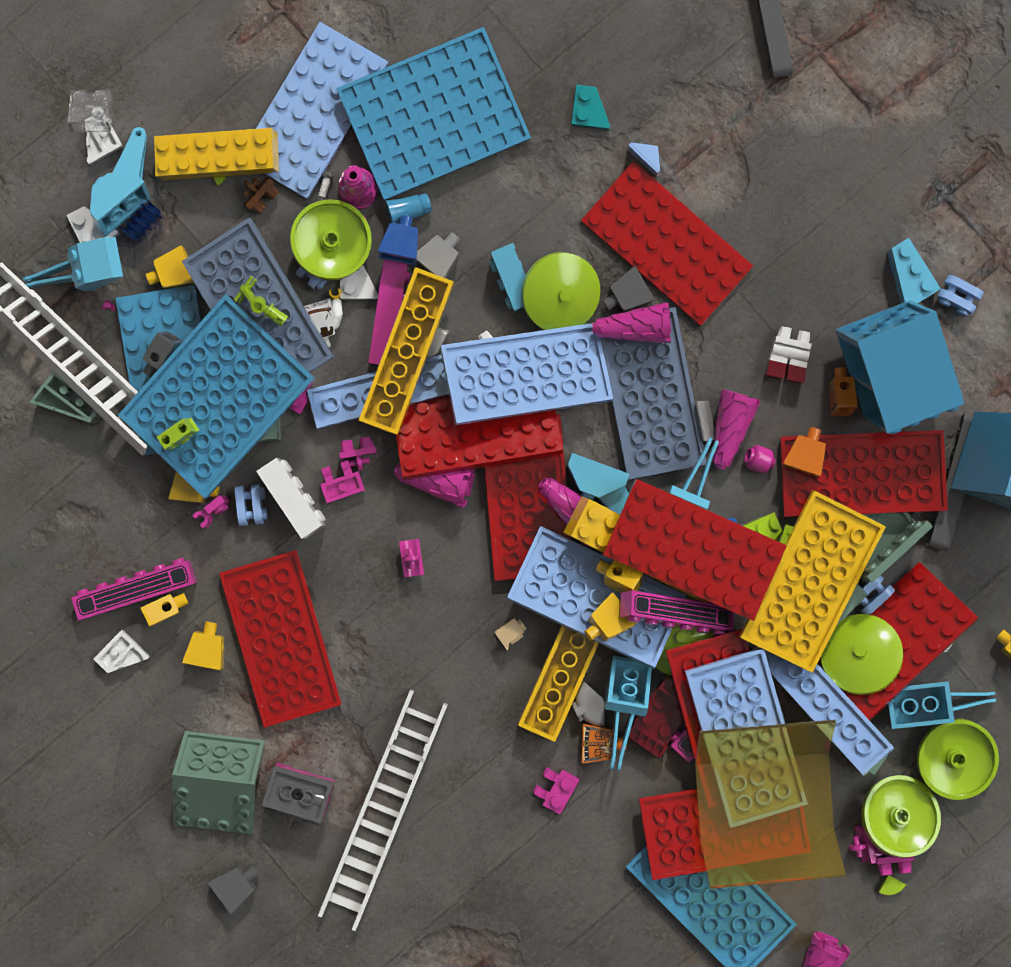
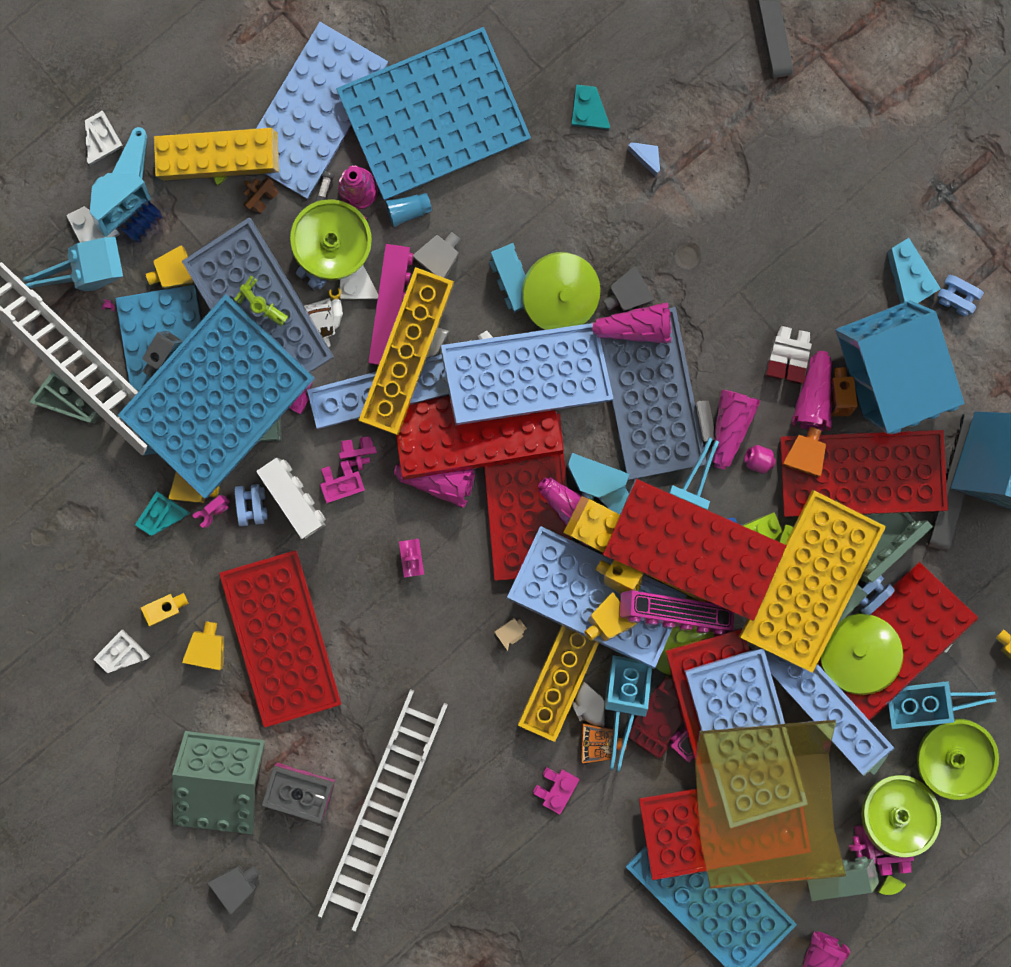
clear piece [67,89,114,133] -> none
brick [71,558,197,620] -> none
lime piece [157,418,200,451] -> none
blue torso [378,215,418,266] -> none
red plate [581,161,753,326] -> none
none -> teal wing [135,491,190,536]
none -> dark pink cone [791,351,832,431]
none -> sand green piece [807,857,879,901]

